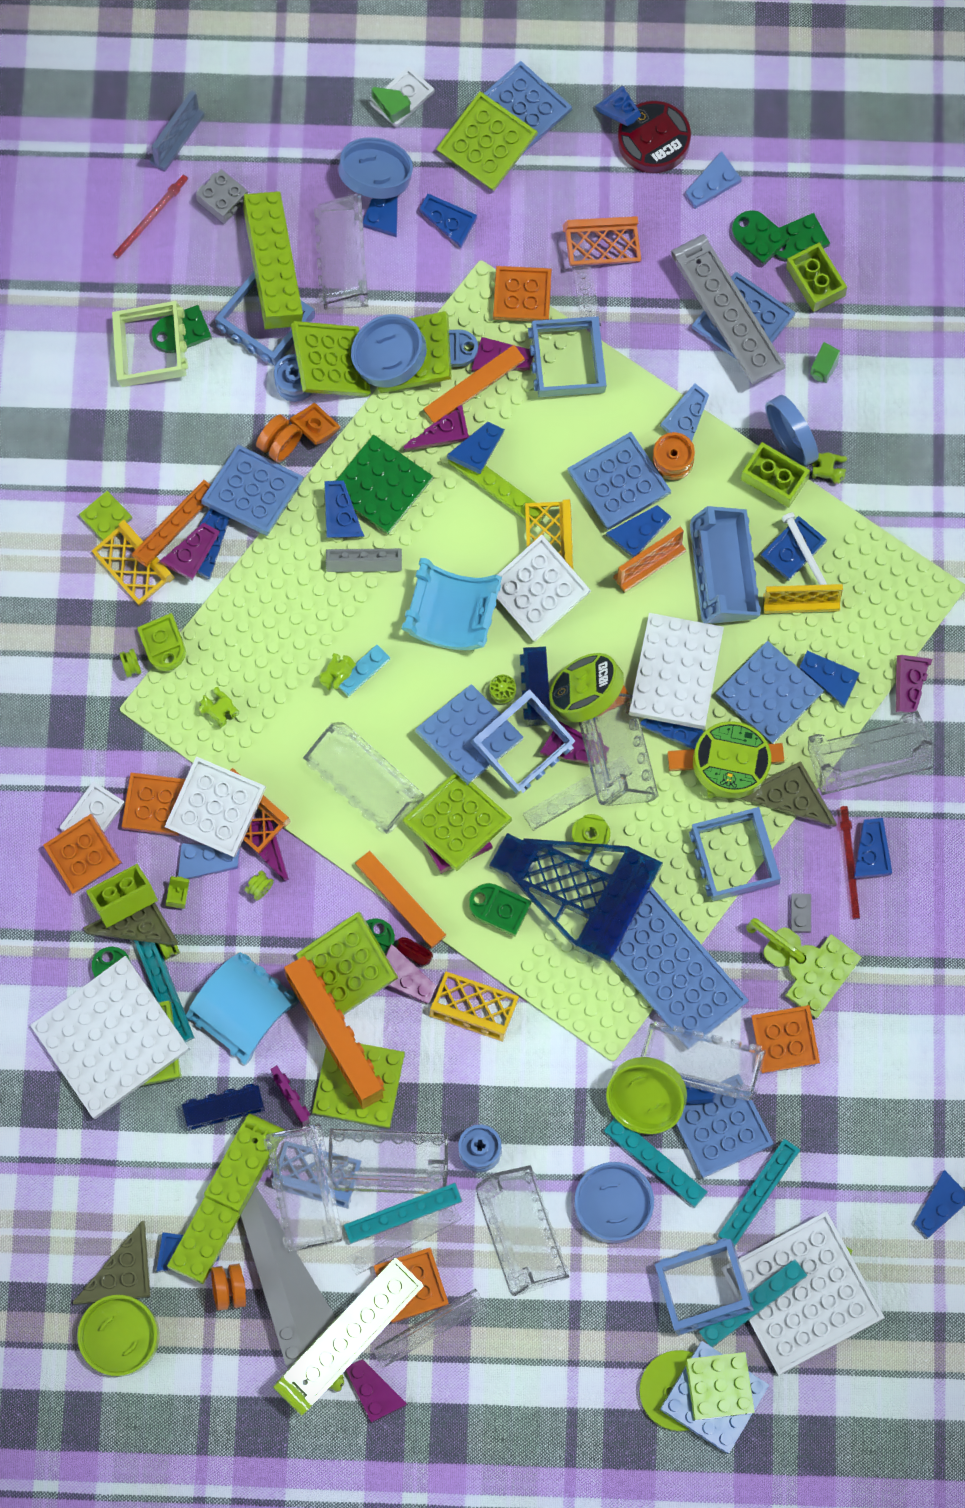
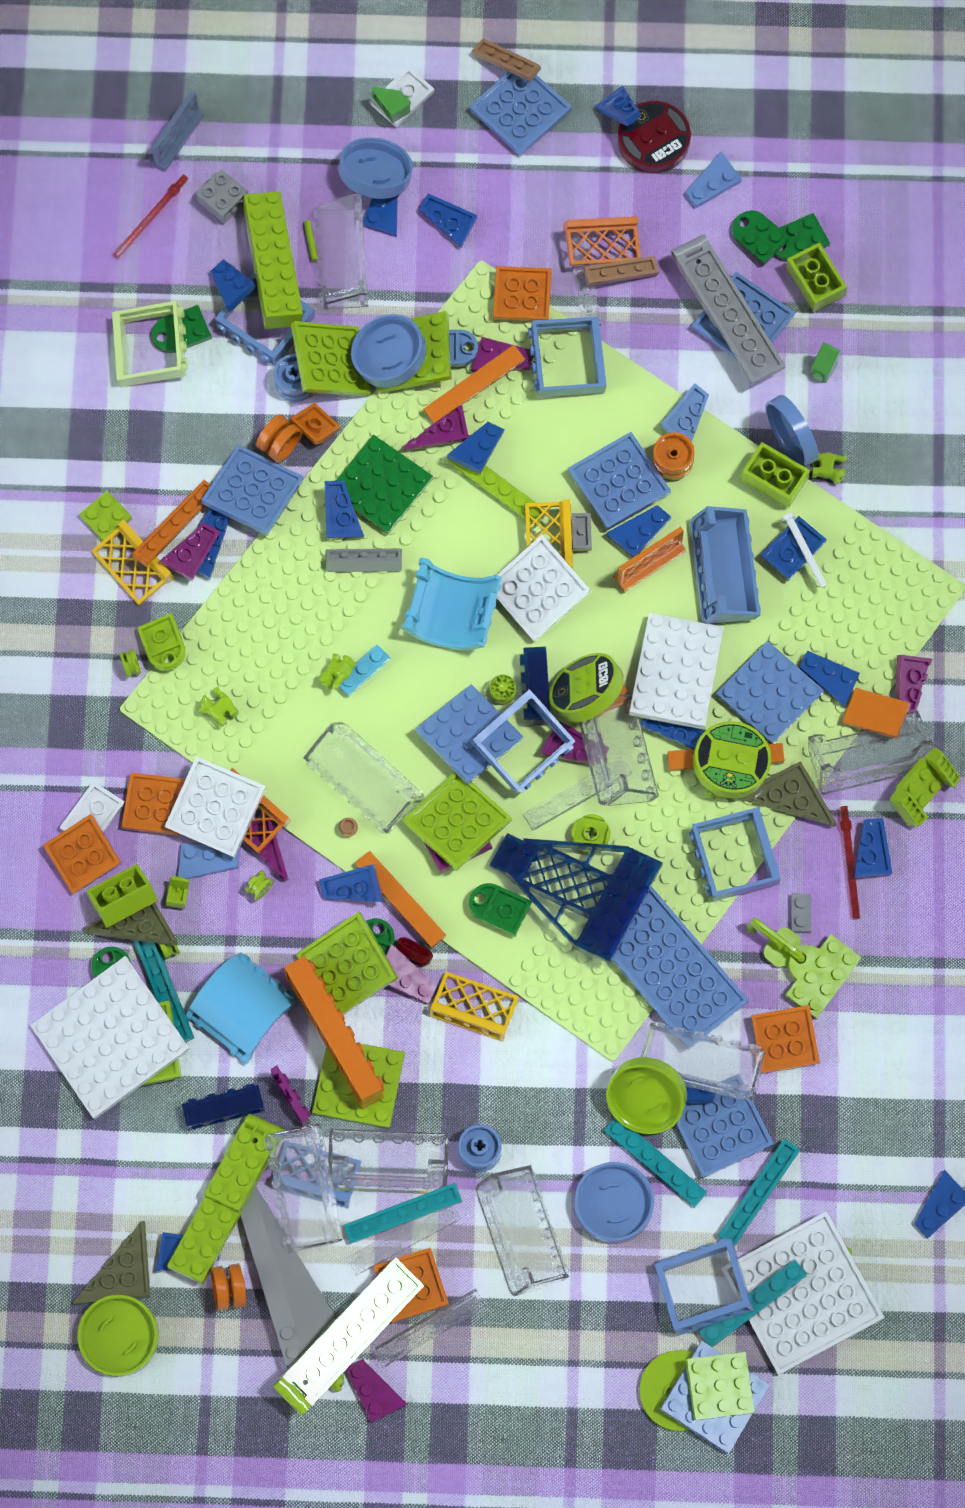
lime plate [436,91,538,191] -> none
yellow fence [763,584,843,614] -> none
none -> blue wing [210,259,256,312]
none -> lime piece [304,220,319,262]
none -> blue wing [319,864,384,902]
none -> nougat plate [339,818,358,837]
none -> medium nougat plate [472,38,541,82]
none -> light grey plate [572,513,592,551]
none -> medium nougat plate [583,256,659,286]
none -> orange tile [843,688,910,739]
none -> lime plate [889,747,961,827]

